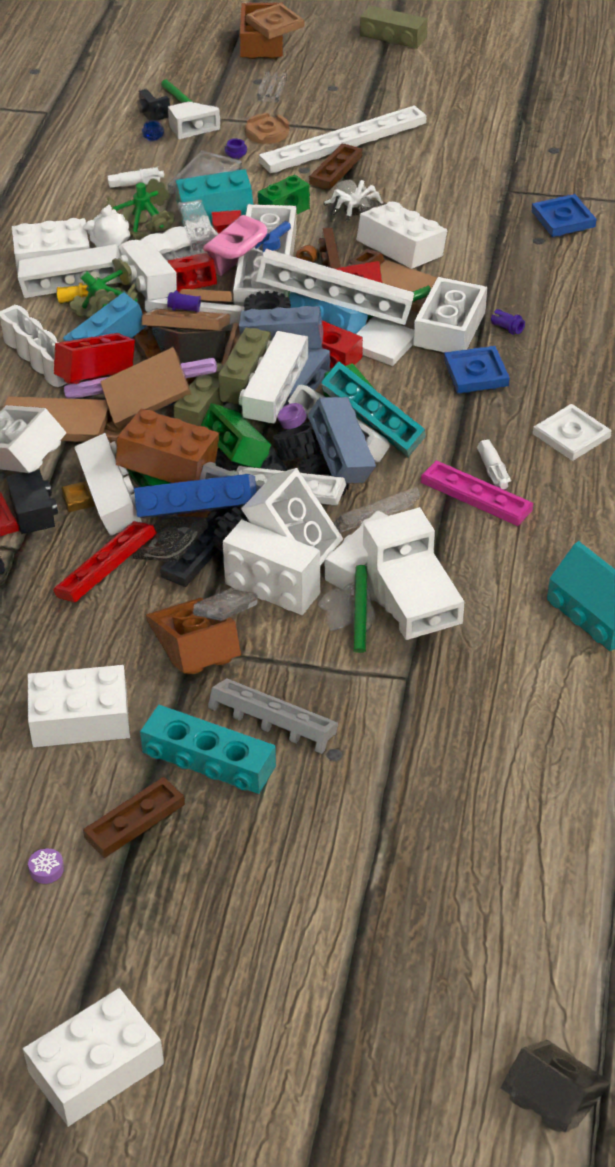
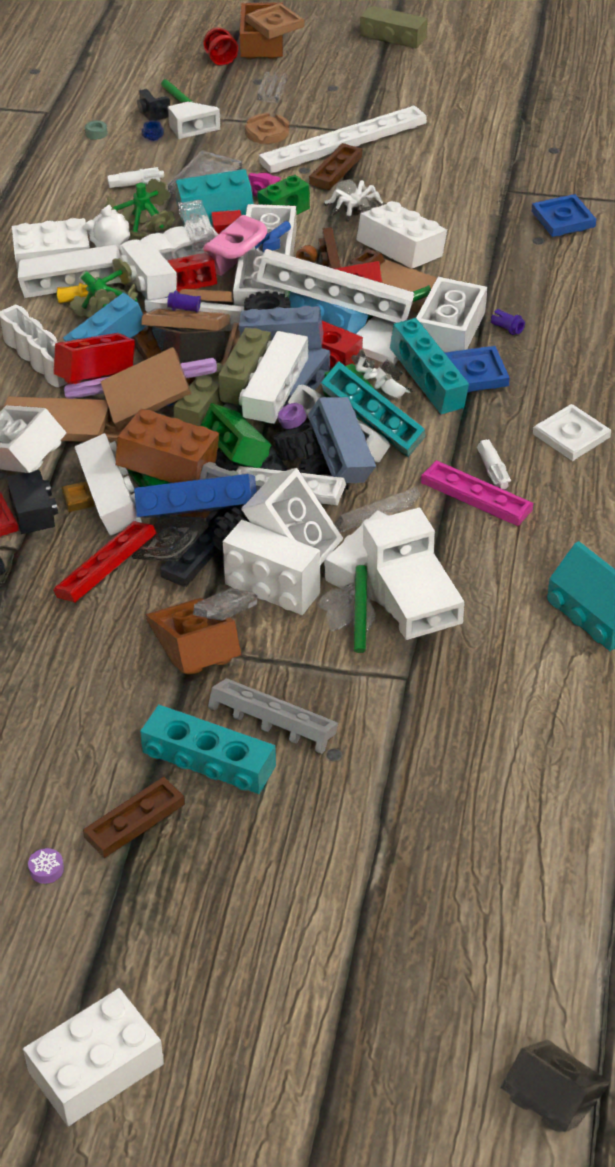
white brick [28,665,130,747] -> none
dark purple plate [224,138,247,159] -> none
none -> sand green tile [85,120,108,140]
none -> red helmet [203,27,238,66]
none -> dark pink bracket [248,173,281,197]
none -> animal [351,349,413,401]
none -> teal brick [390,318,469,414]

